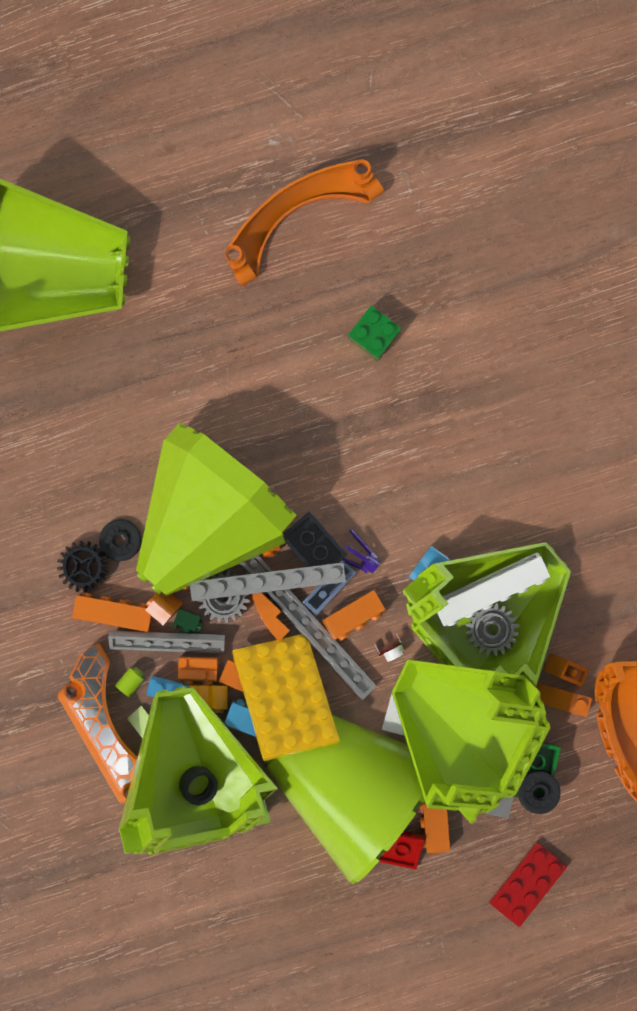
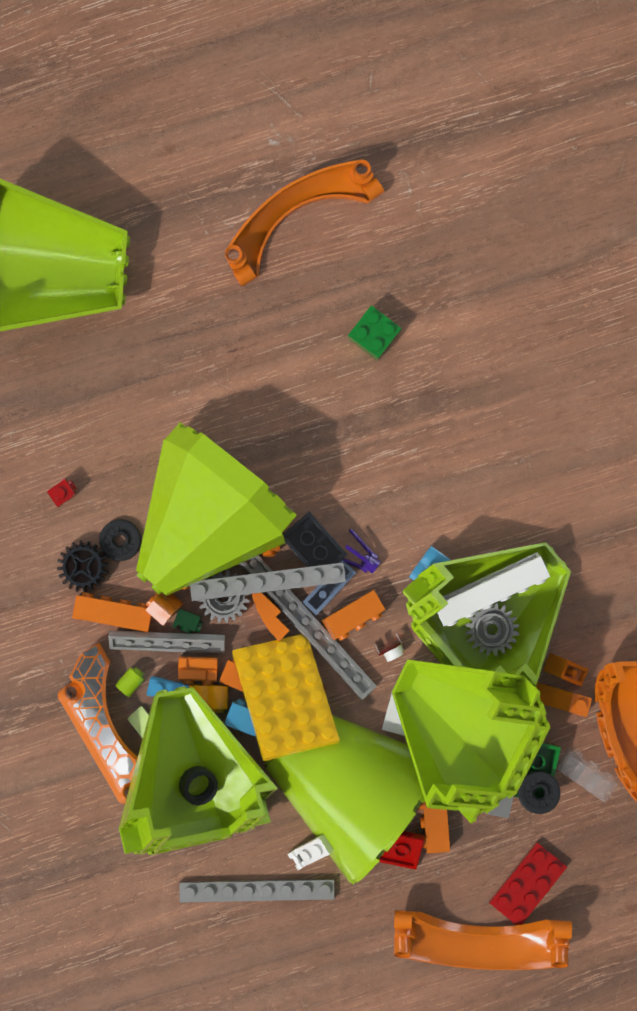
none -> red bracket [47,478,77,508]
none -> light grey plate [180,879,334,902]
none -> white plate [287,834,334,870]
none -> orange panel [394,910,572,970]
none -> clear brick [556,749,618,803]

